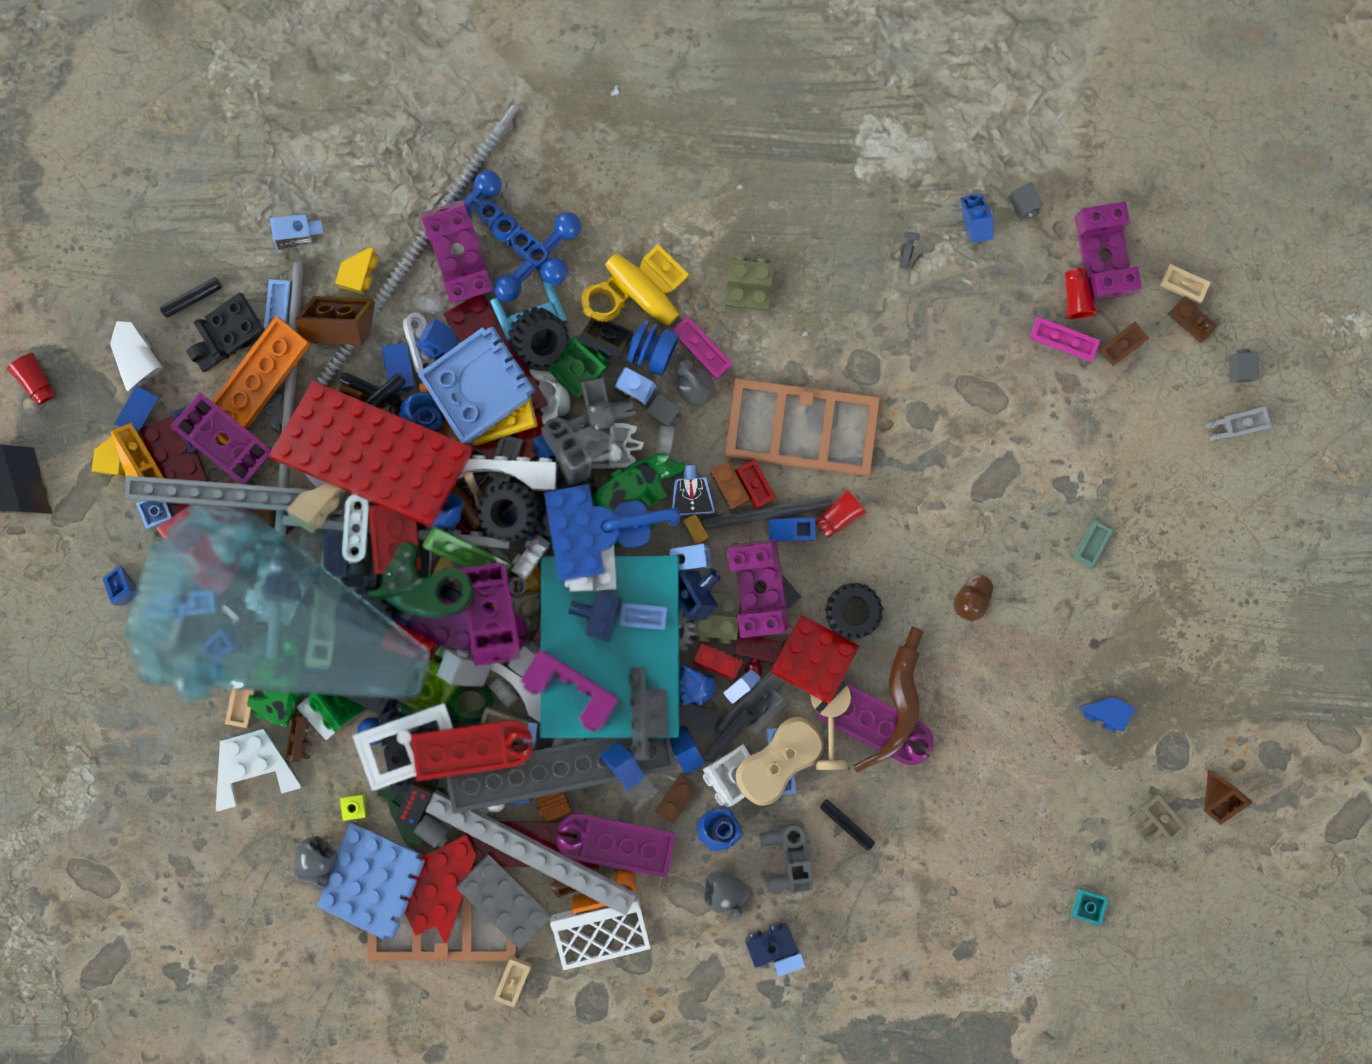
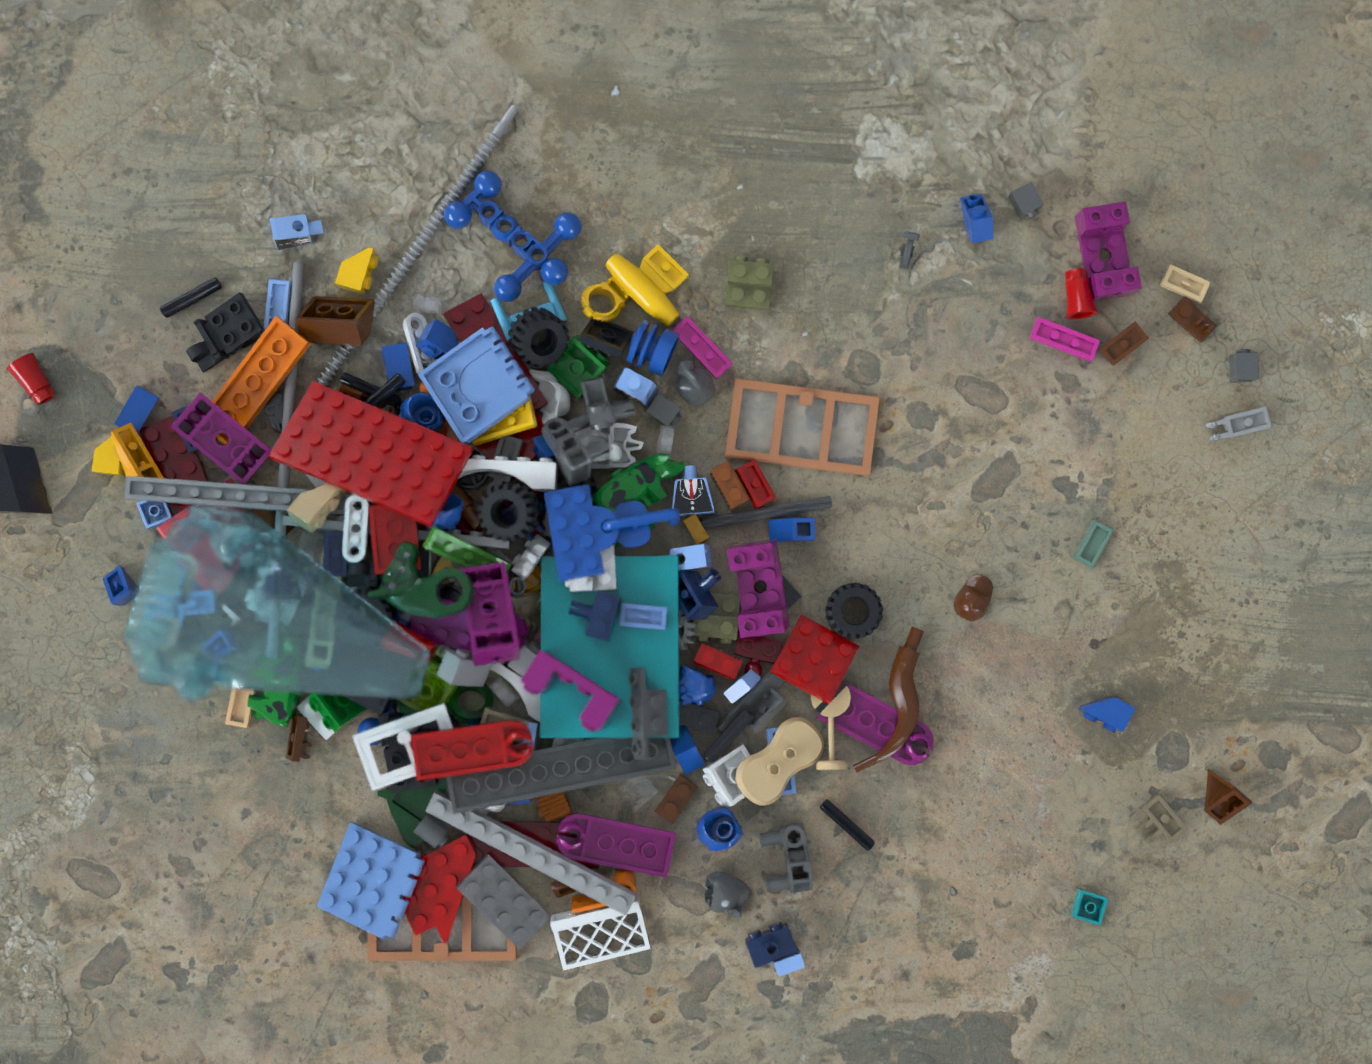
white panel [110,321,163,391] -> none
white wing [216,729,303,812] -> none
dark grey piece [294,836,336,891] -> none
neon yellow plate [340,794,368,821] -> none
black tile [395,781,433,829] -> none
magenta plate [421,199,493,304] -> none
tan piece [464,472,484,510] -> none
tan plate [493,956,531,1007] -> none
blue slope [600,742,645,791] -> none
red plant [815,489,867,538] -> none

